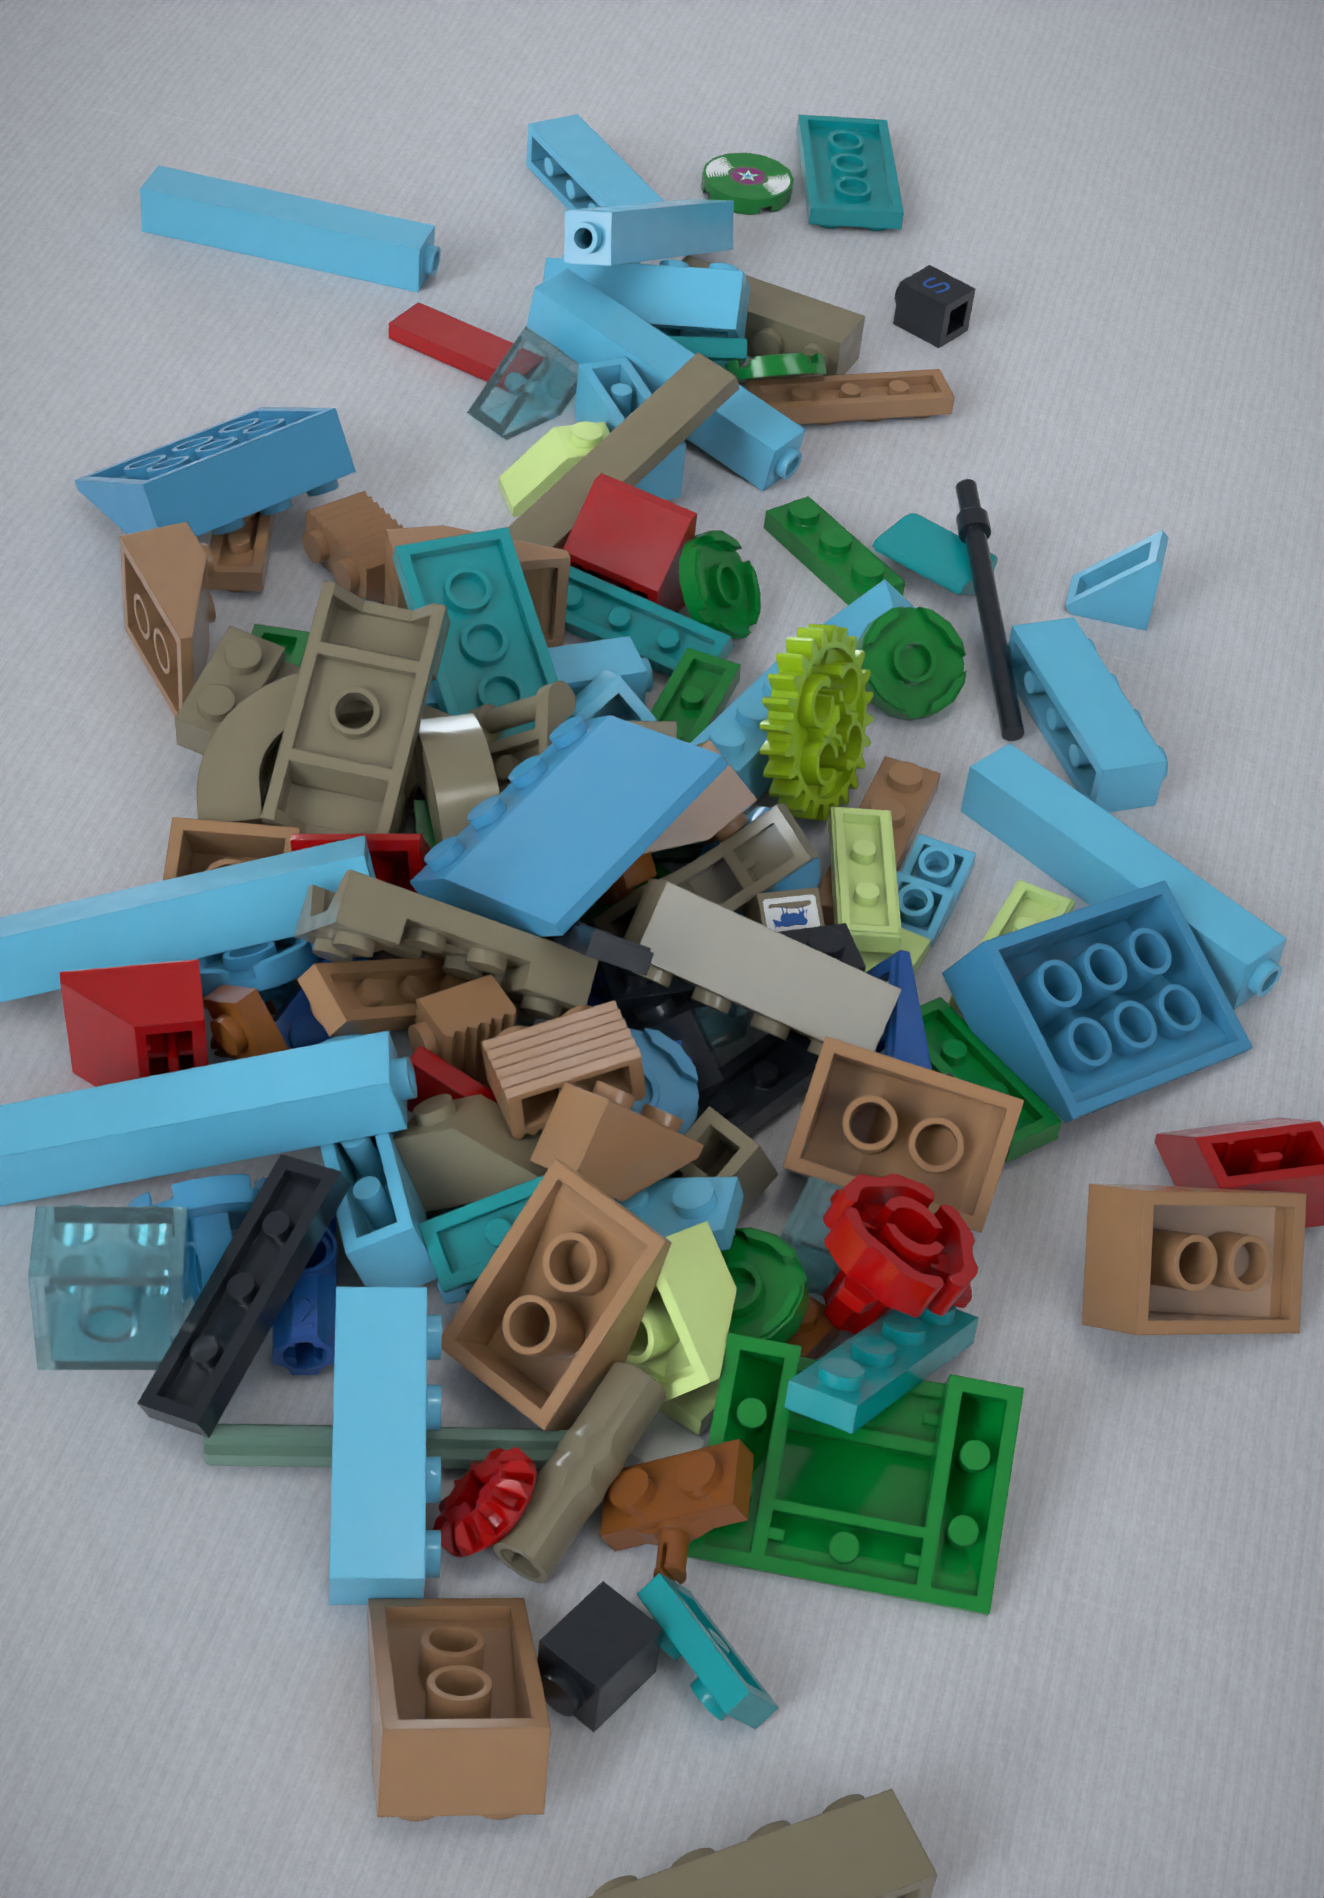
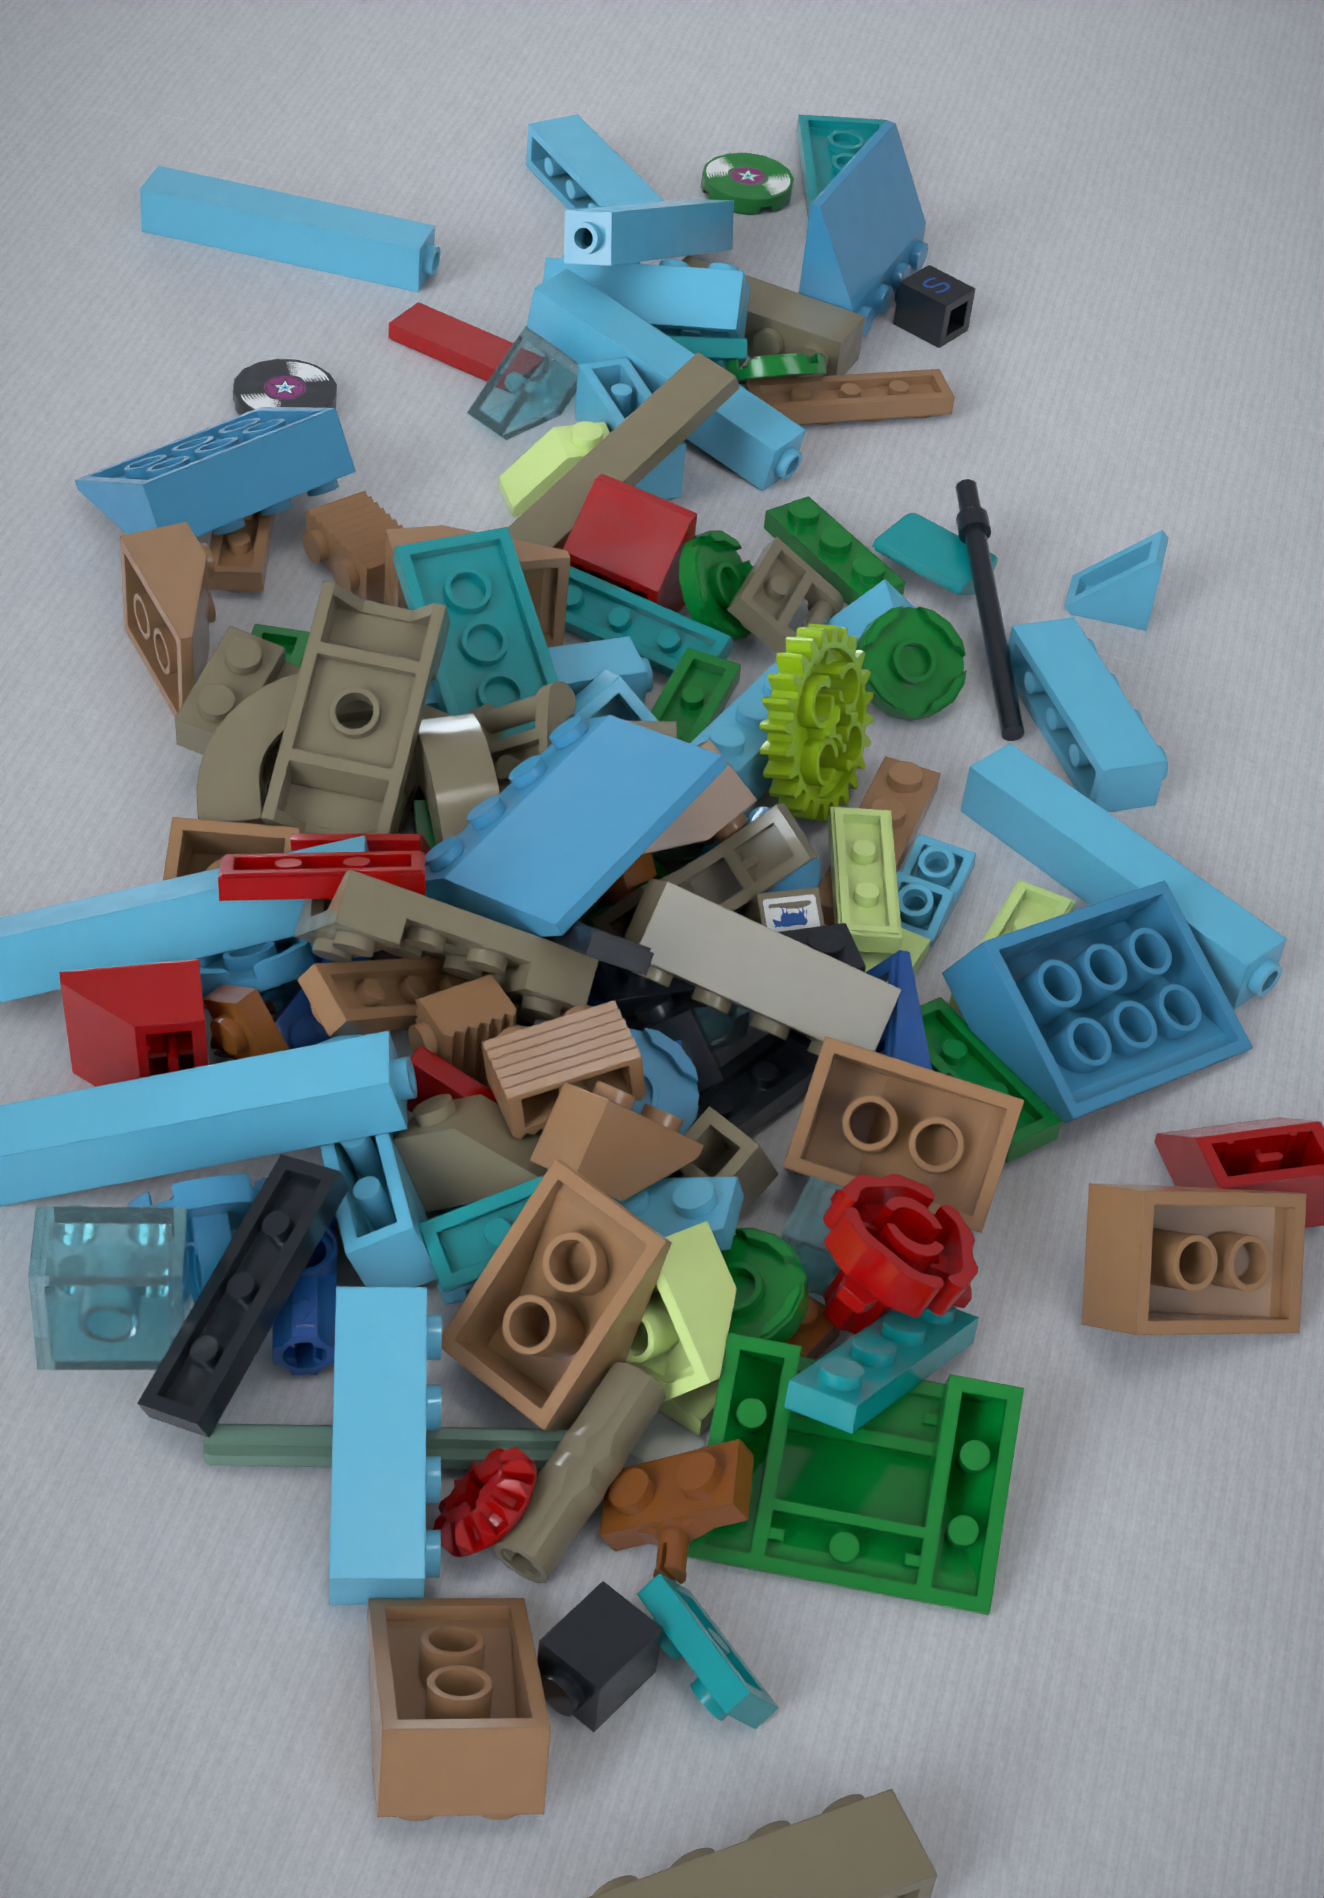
none -> red tile [218,850,426,901]
none -> black tile [233,359,337,415]
none -> dark tan plate [727,537,844,653]
none -> dark azure slope [799,120,928,337]

